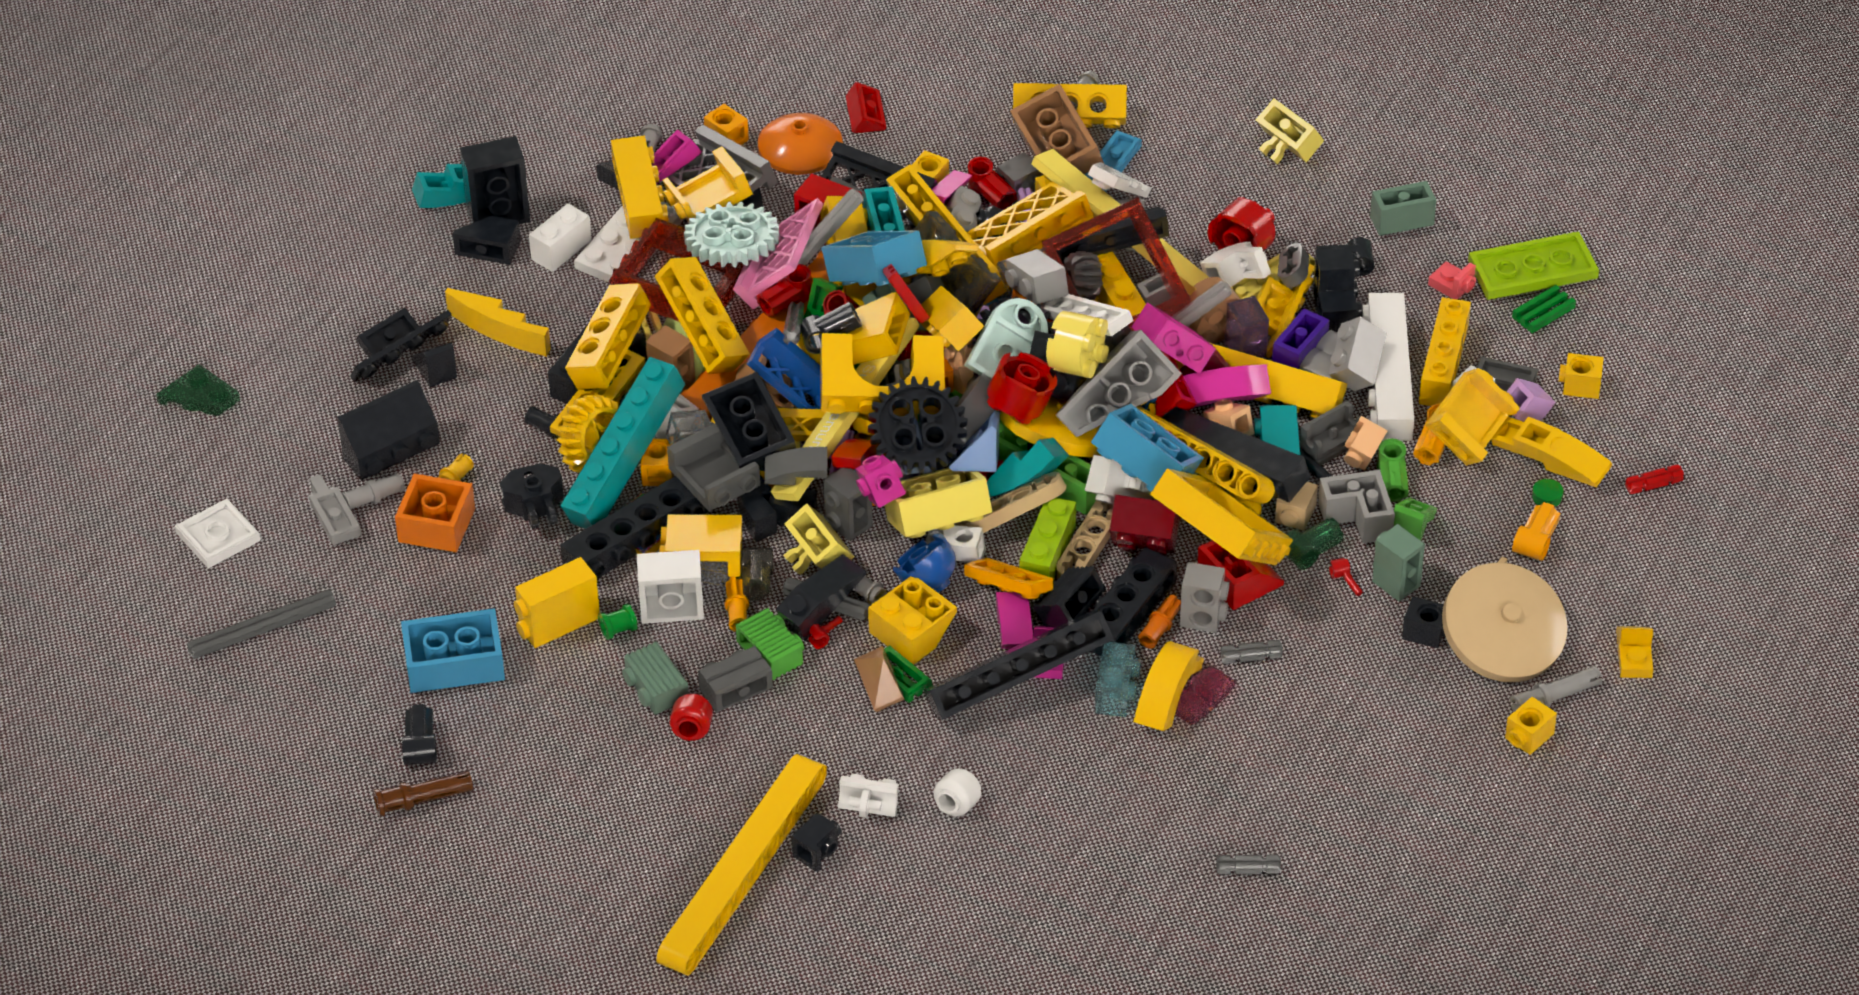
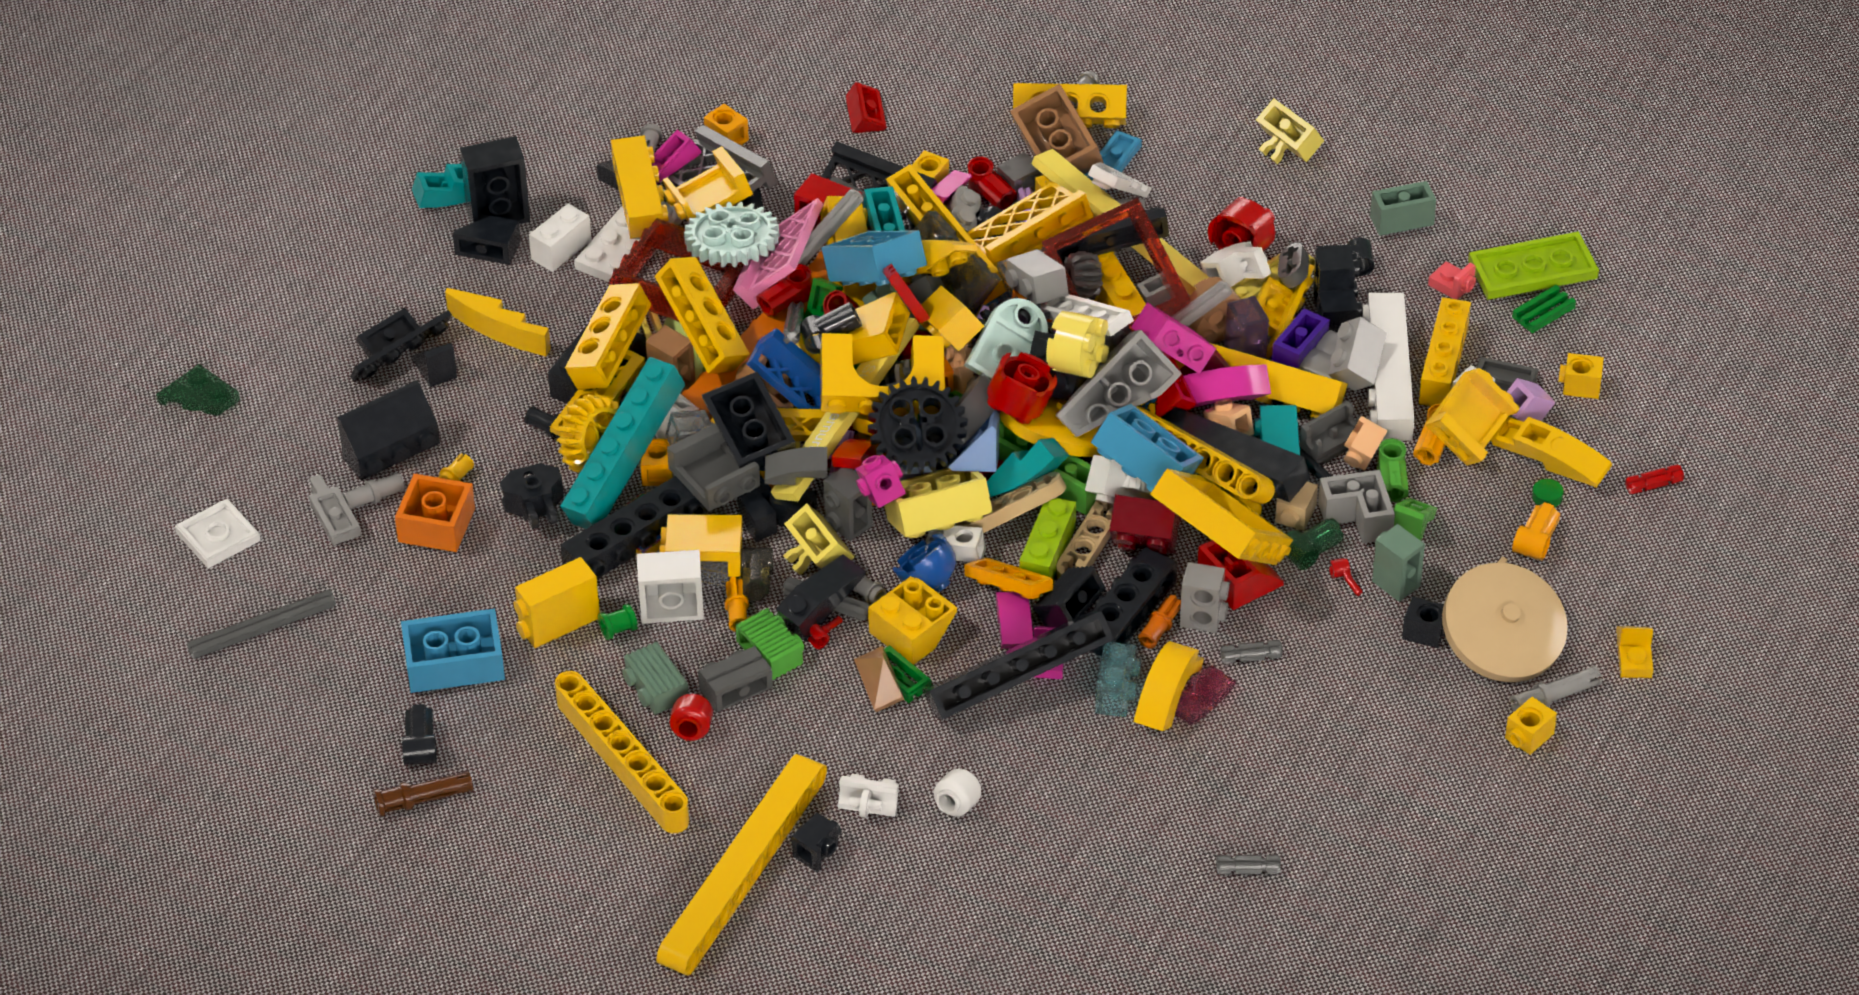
orange dish [758,113,843,175] -> none
none -> yellow beam [555,671,689,833]

